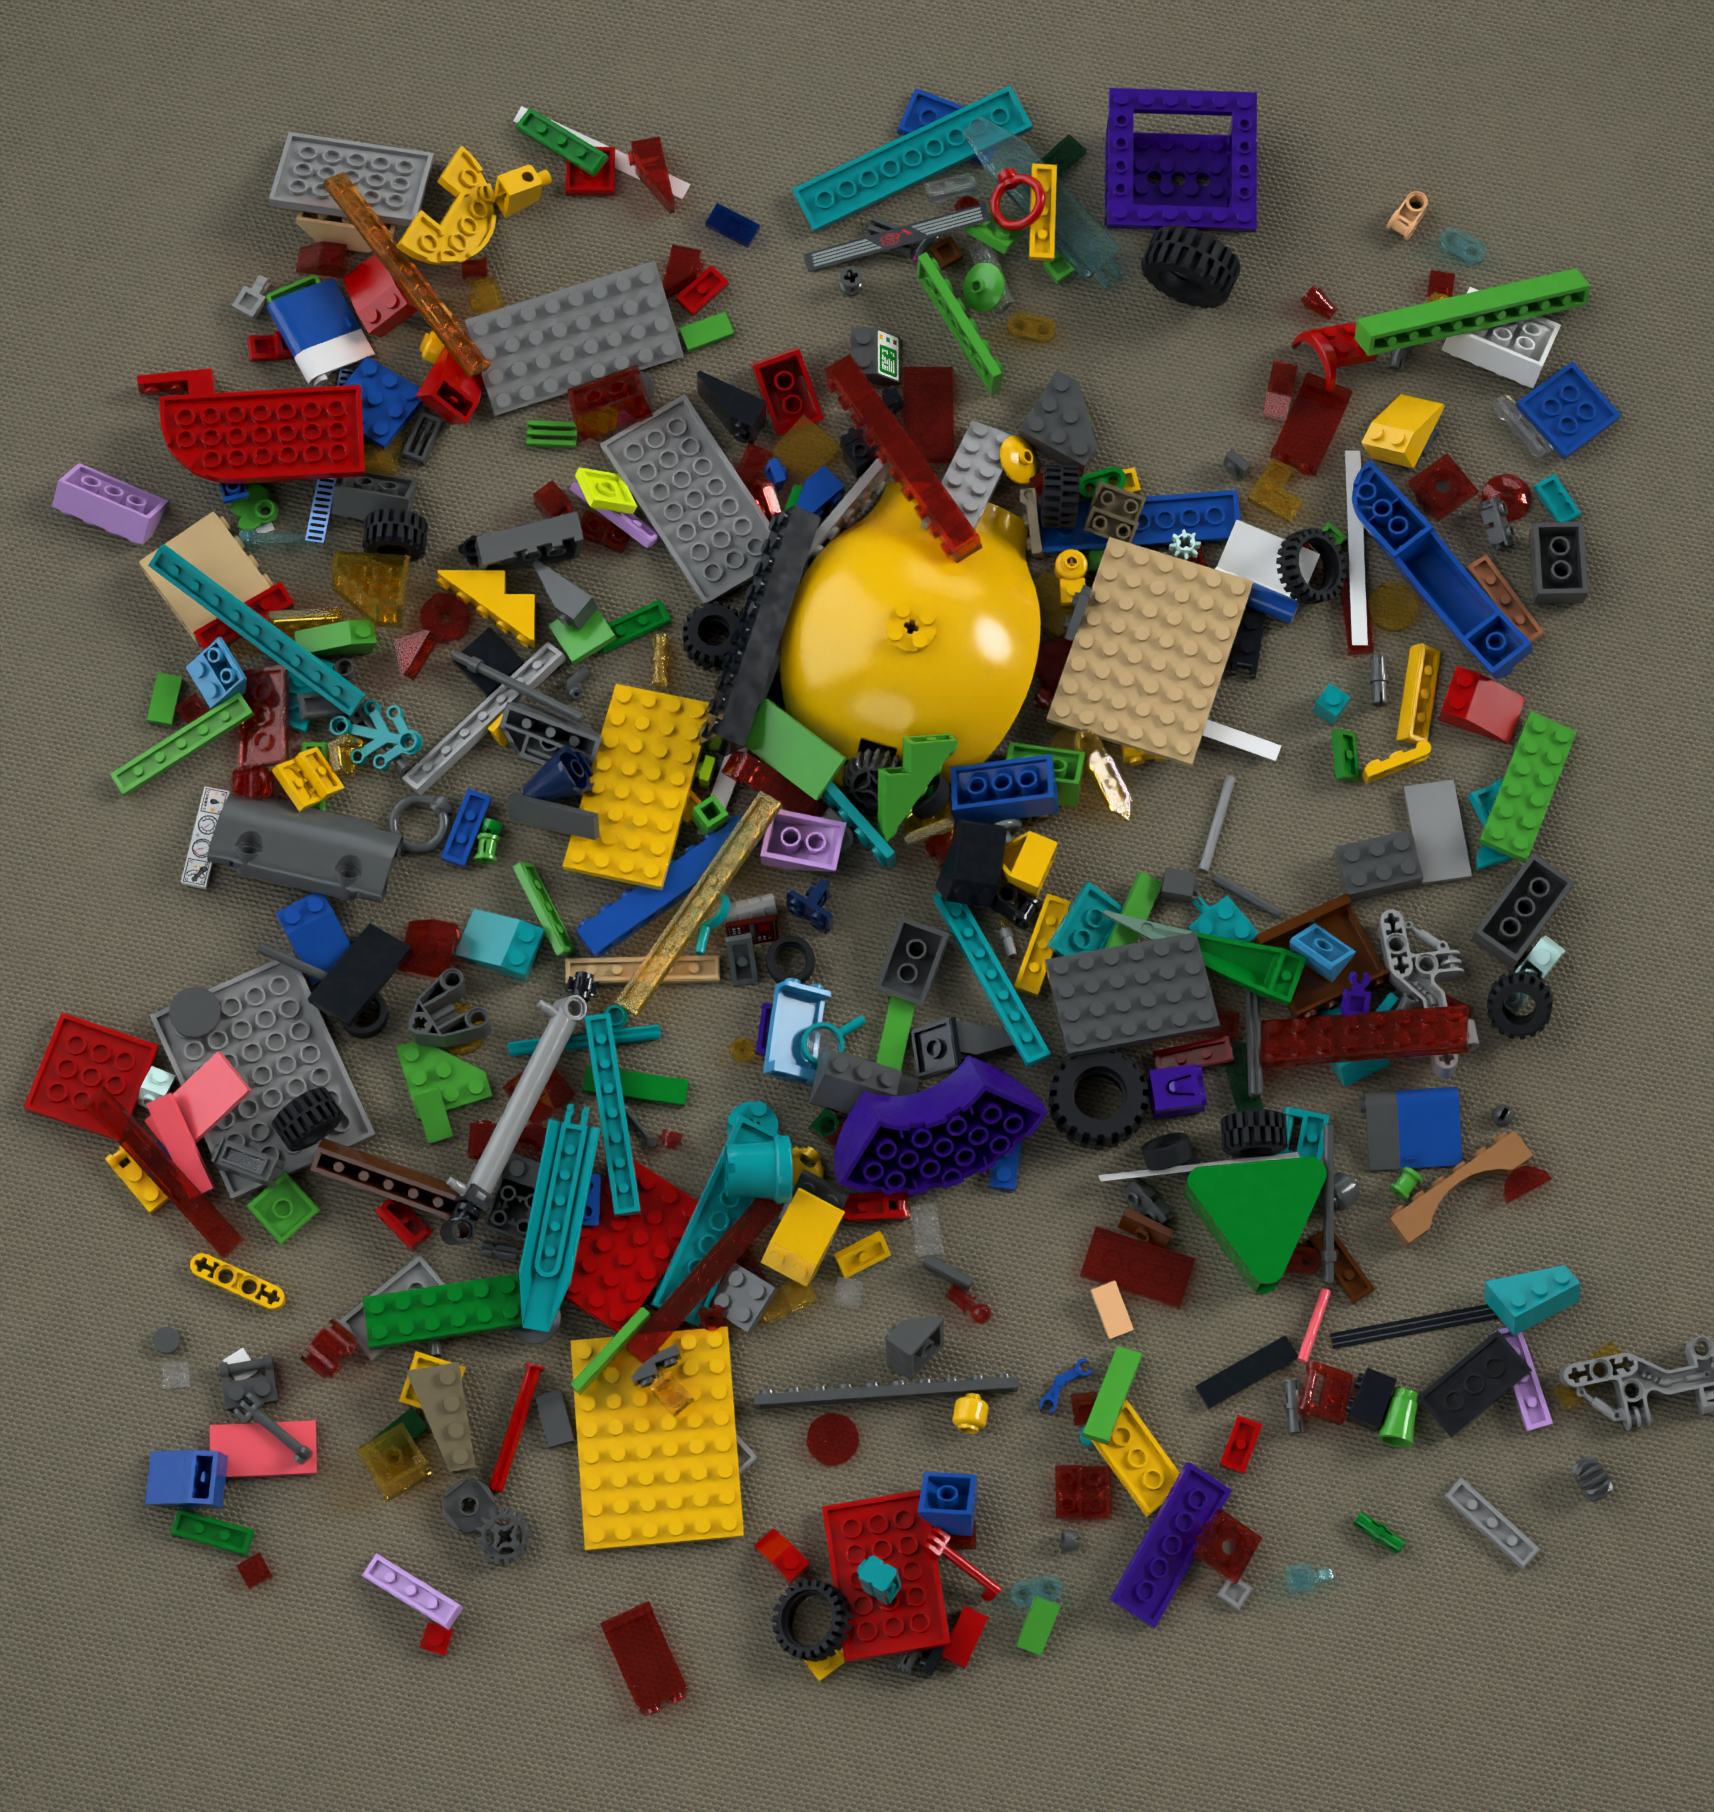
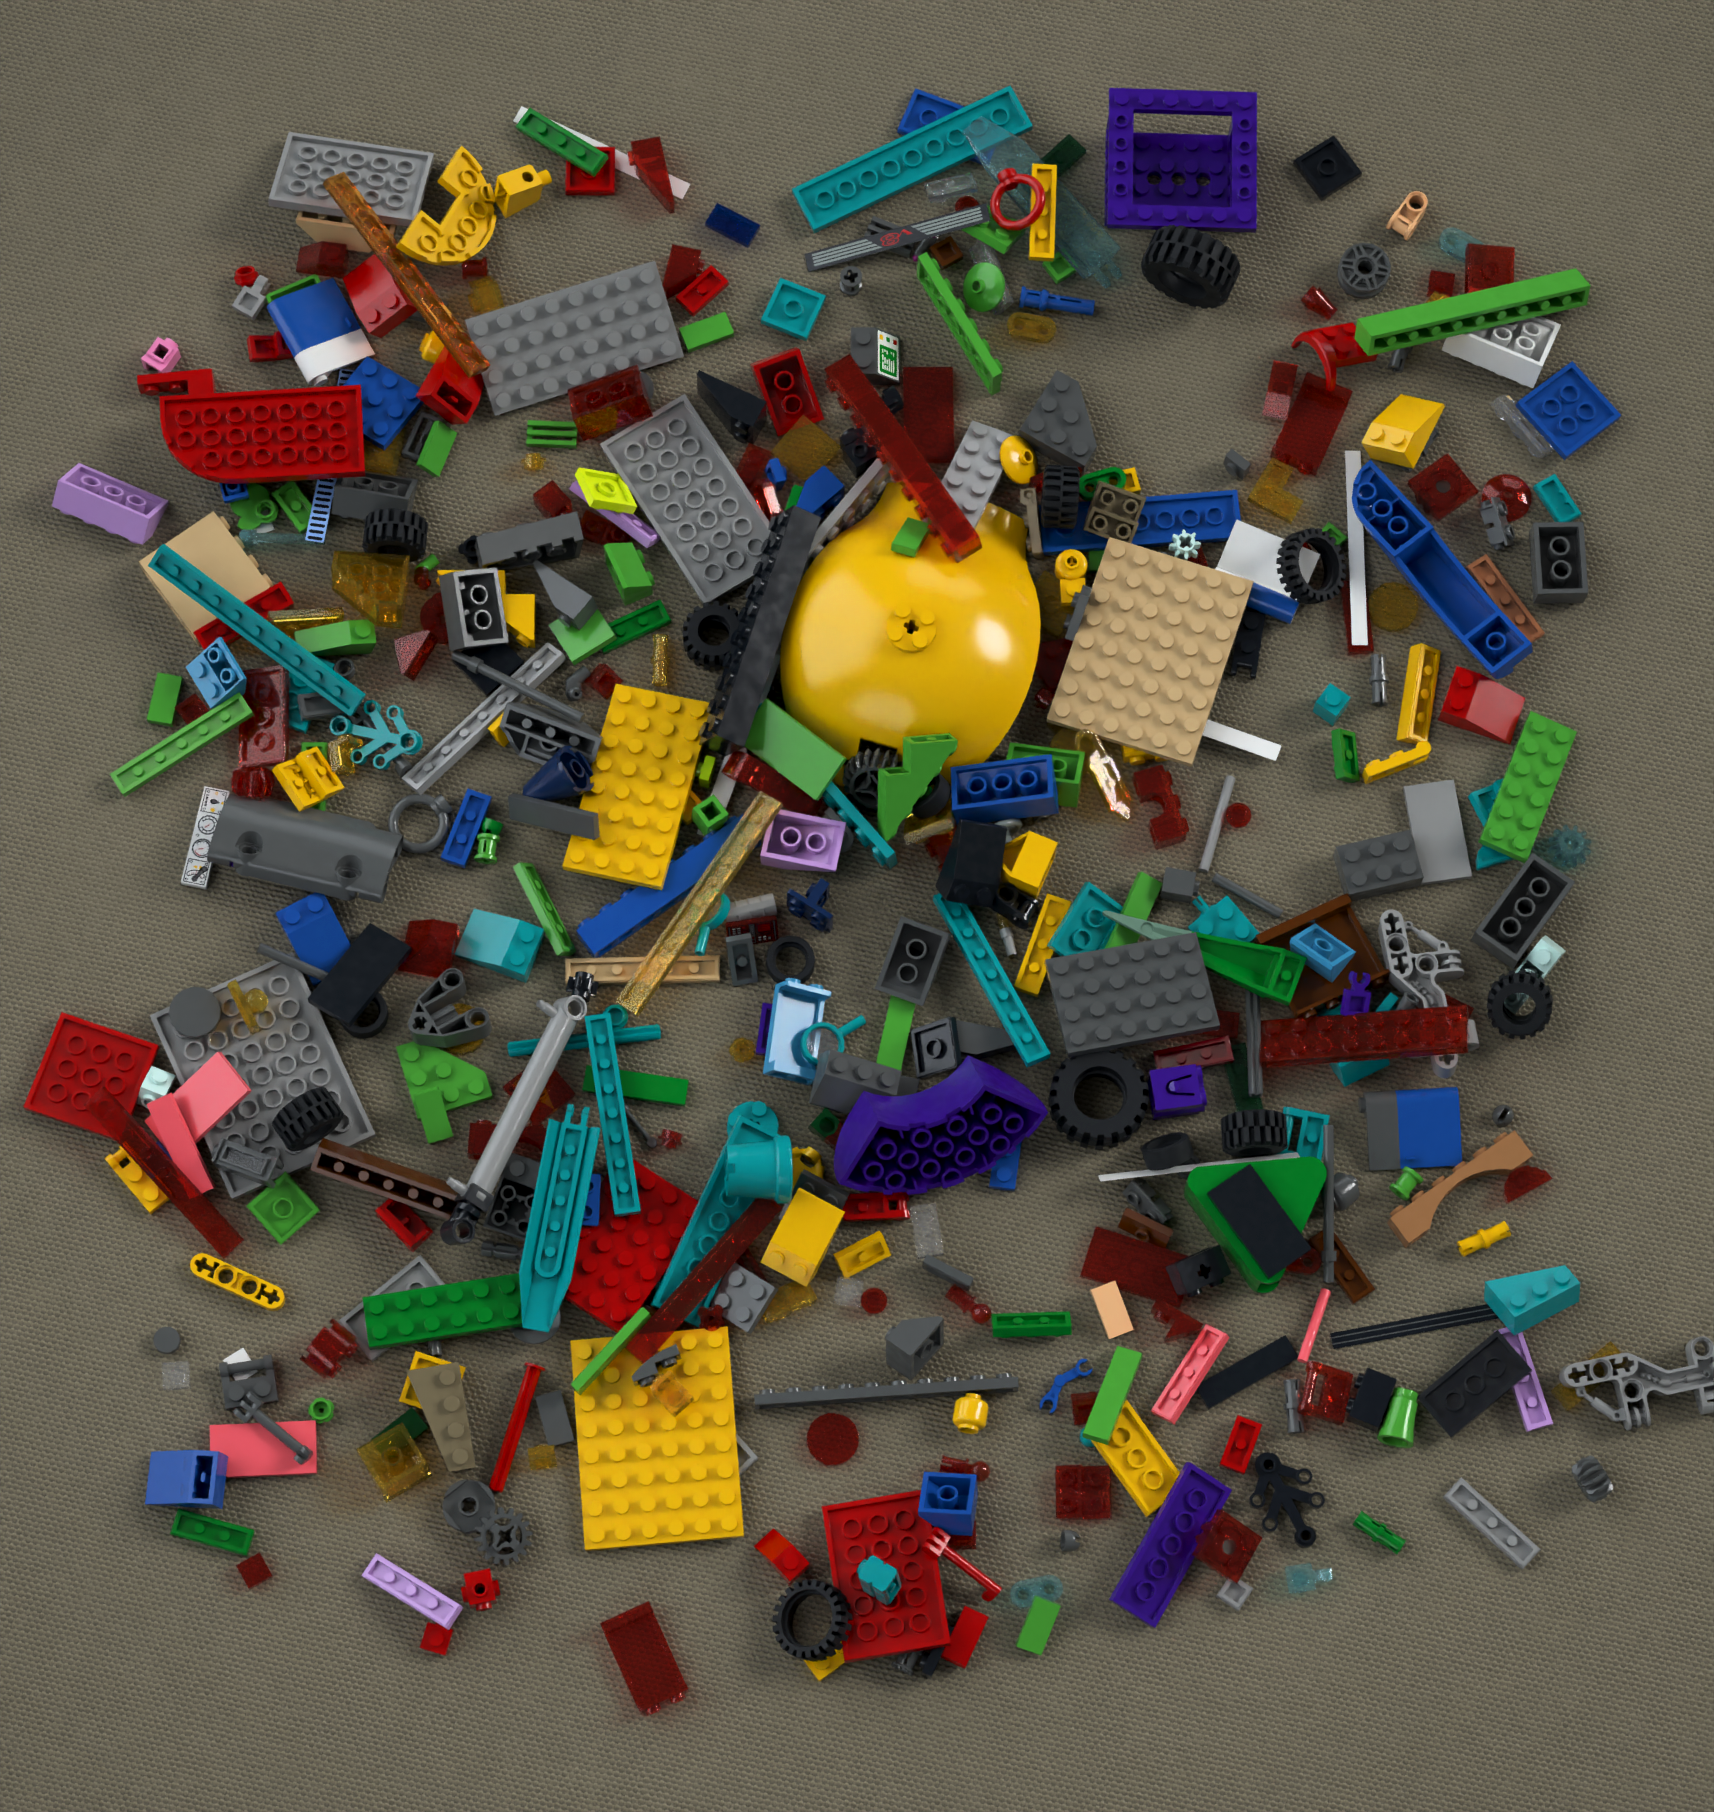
none -> bright pink window [141,337,181,373]
none -> clear yellow tile [227,979,268,1035]
none -> red plate [234,266,259,287]
none -> bright green plate [272,481,312,535]
none -> bright green plate [308,1398,334,1424]
none -> clear red arm [414,554,440,590]
none -> bright green tile [416,421,457,477]
none -> dark grey slope [439,567,509,651]
none -> red brick [461,1568,501,1612]
none -> clear yellow plate [521,453,546,470]
none -> clear yellow plate [528,1444,557,1470]
none -> clear red slope [584,663,623,700]
none -> bright green slope [604,542,655,606]
none -> teal plate [761,278,826,342]
none -> clear red plate [861,1288,887,1314]
none -> bright green tile [891,517,932,557]
none -> clear red pin [939,1455,990,1482]
none -> green plate [991,1311,1072,1338]
none -> blue pin [1019,286,1095,316]
none -> clear red arch [1132,764,1189,850]
none -> clear red slope [1151,1298,1203,1343]
none -> coral tile [1151,1324,1230,1425]
none -> black brick [1165,1245,1231,1298]
none -> black tile [1207,1164,1312,1280]
none -> clear red plate [1226,803,1251,828]
none -> black plant [1249,1452,1325,1548]
none -> black tile [1293,135,1362,201]
none -> dark grey wheel [1337,243,1391,299]
none -> yellow pin [1457,1221,1511,1257]
none -> clear red plate [1465,244,1515,294]
none -> clear light blue gear [1548,824,1592,868]

